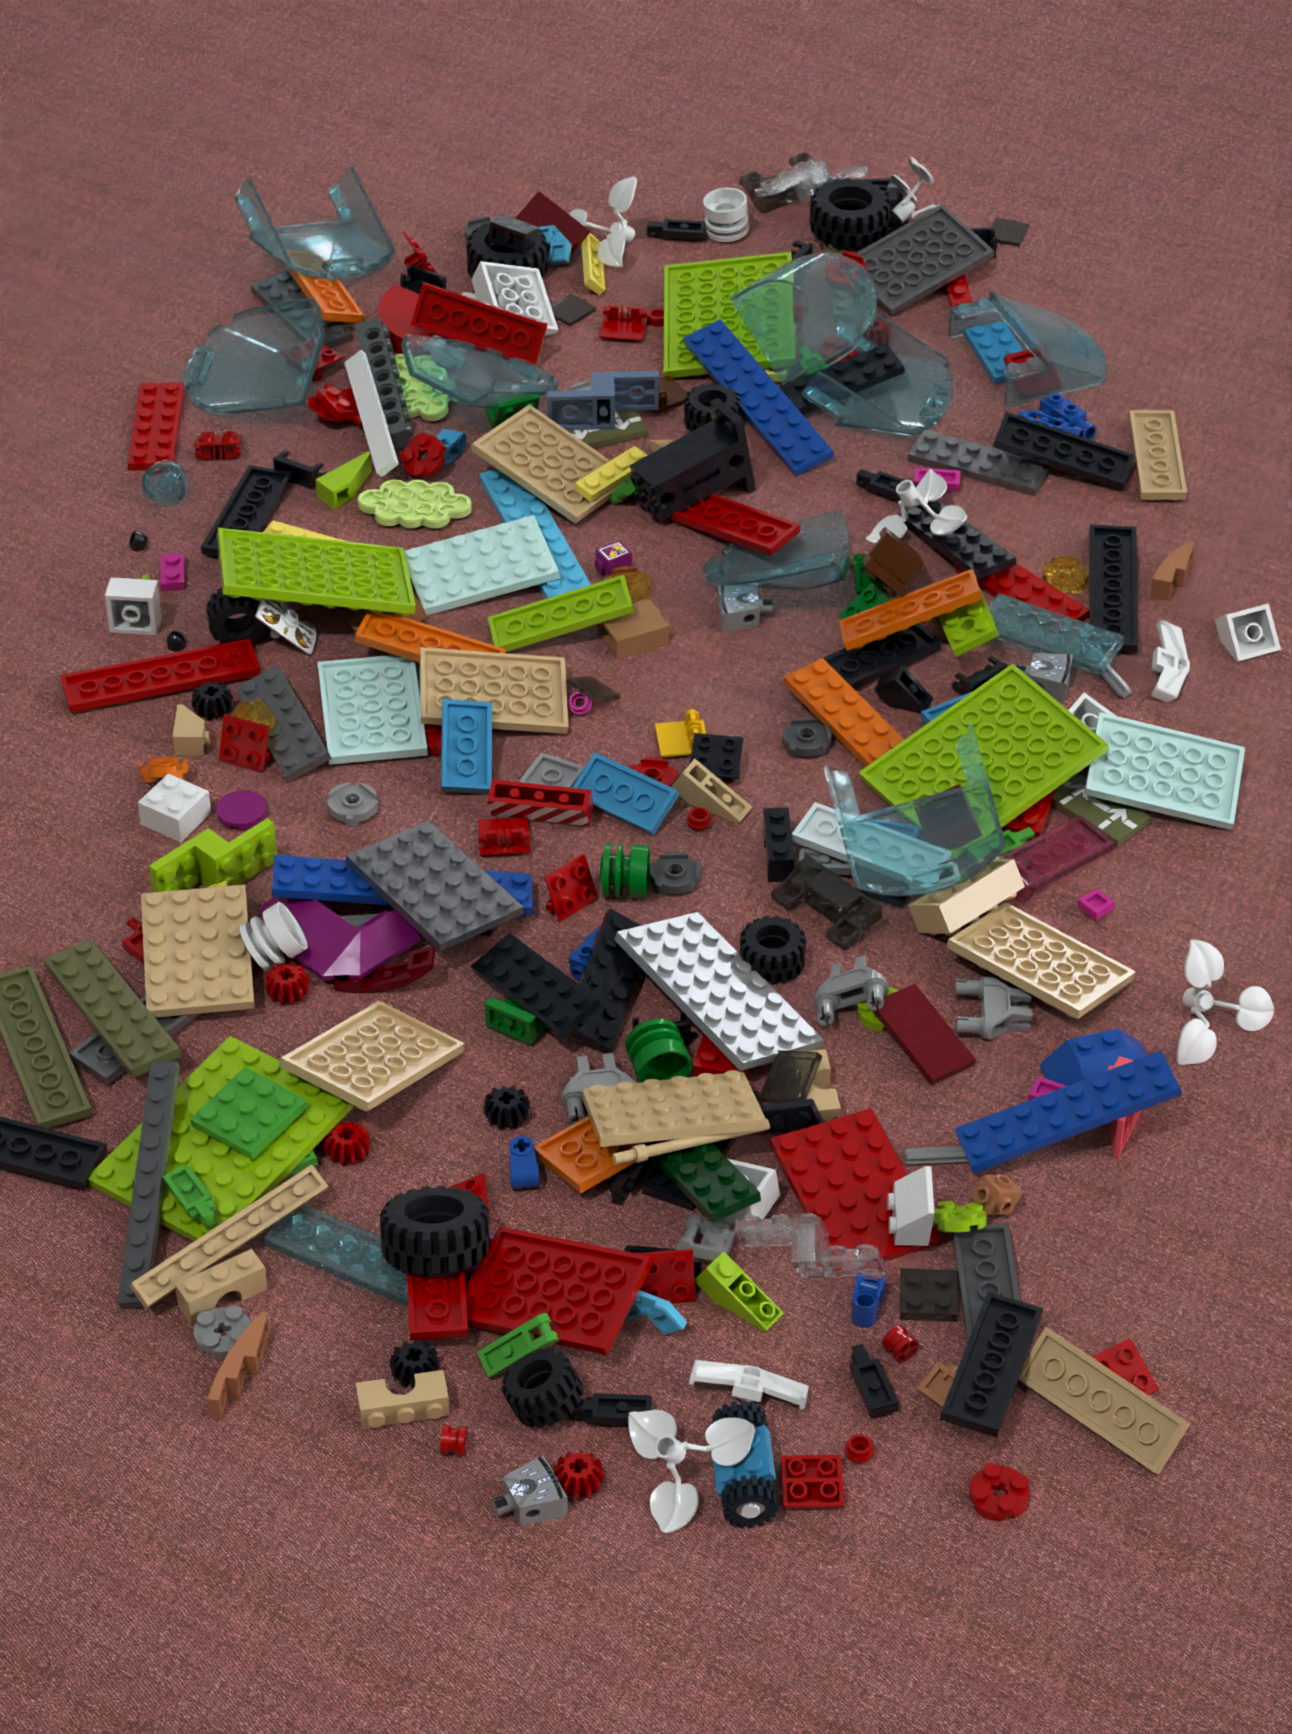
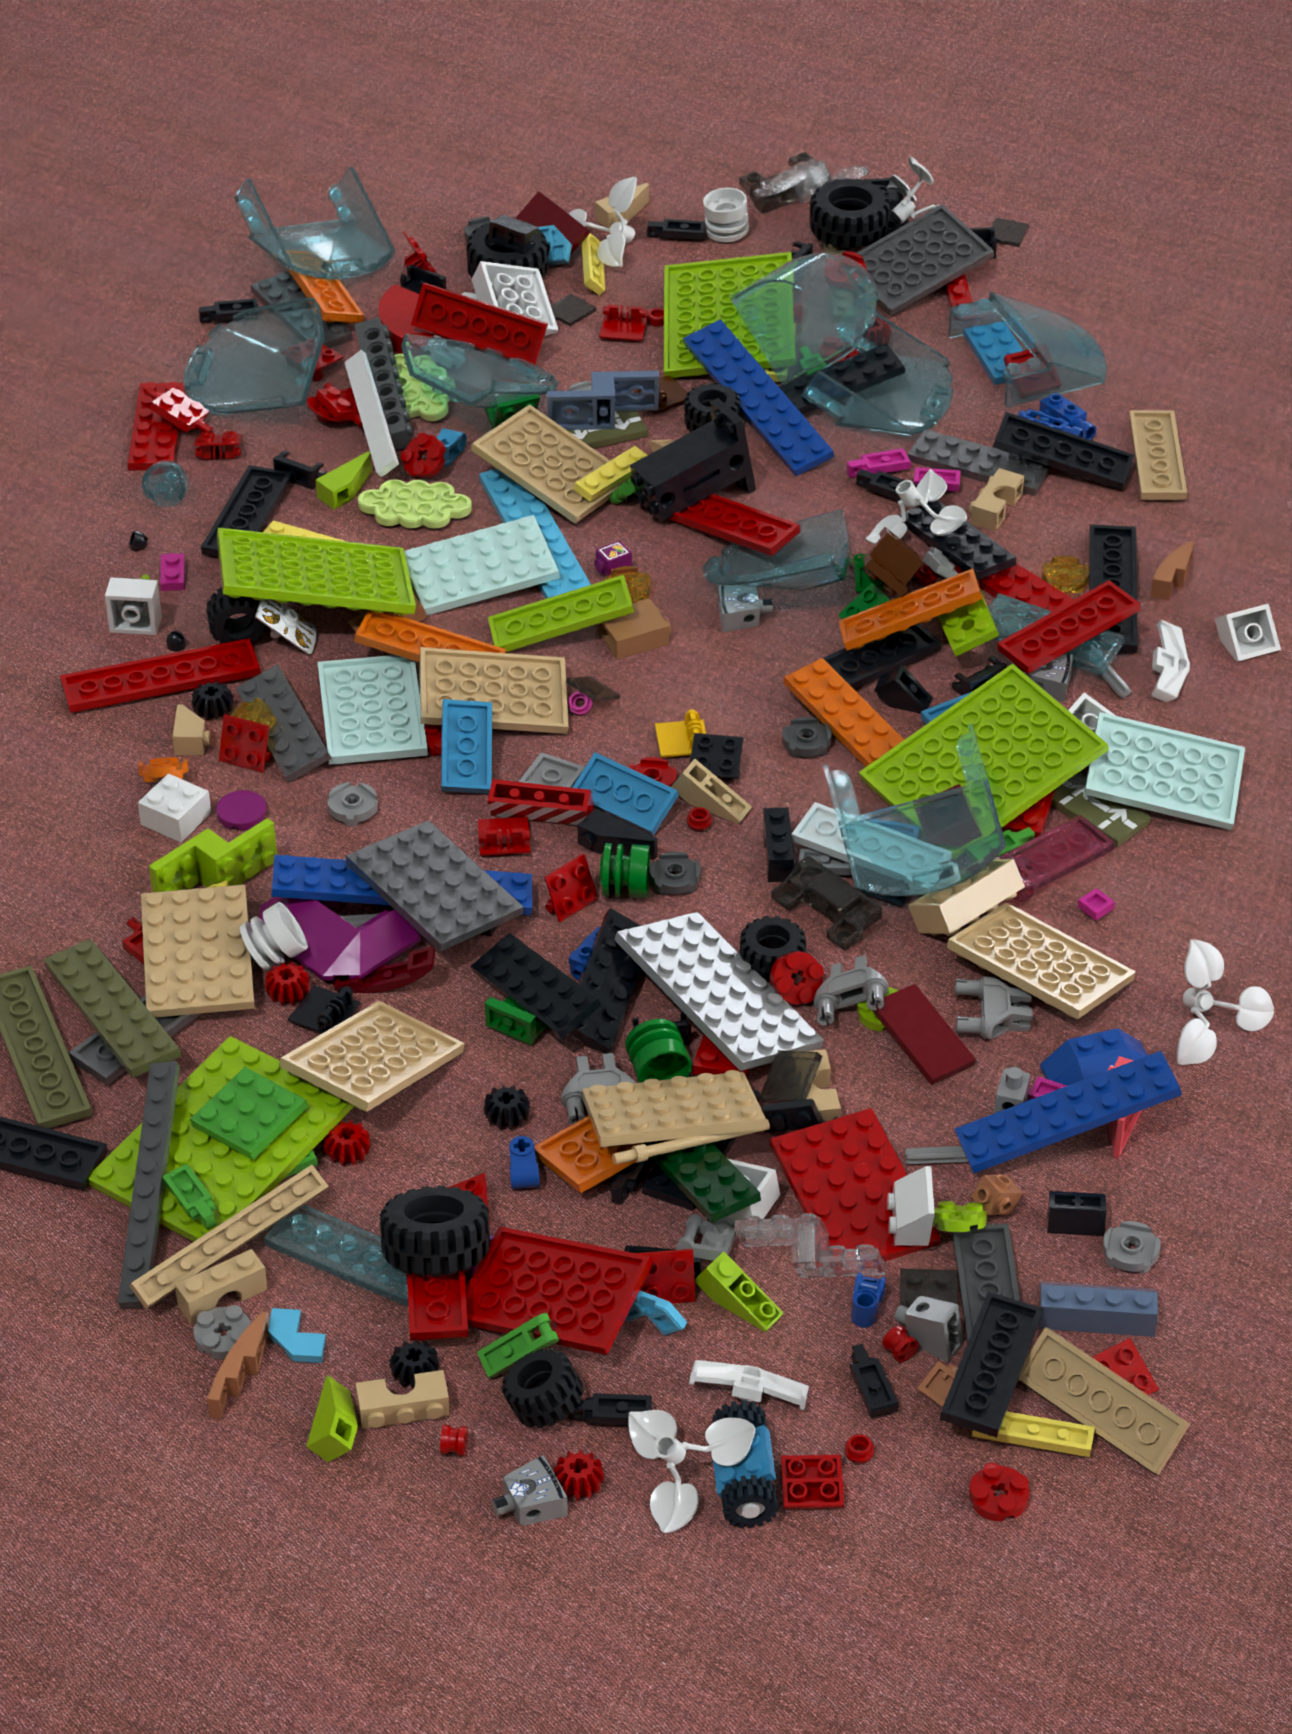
none -> red plate [145,386,213,433]
none -> black hinge [199,299,260,323]
none -> medium azure tile [268,1308,326,1363]
none -> black hinge [288,985,361,1033]
none -> lime slope [306,1375,358,1462]
none -> black slope [578,808,657,860]
none -> tan slope [595,183,649,229]
none -> red plate [770,951,824,1005]
none -> dark pink hinge [846,448,911,478]
none -> light grey torso [894,1296,963,1363]
none -> red plate [915,565,939,586]
none -> light grey hinge [923,547,958,578]
none -> tan arch [969,468,1024,532]
none -> light yellow plate [972,1411,1095,1457]
none -> light grey torso [994,1067,1031,1113]
none -> red plate [997,580,1140,674]
none -> sand blue slope [1038,1281,1158,1337]
none -> black hinge [1047,1191,1107,1236]
none -> light grey plate [1103,1221,1161,1273]

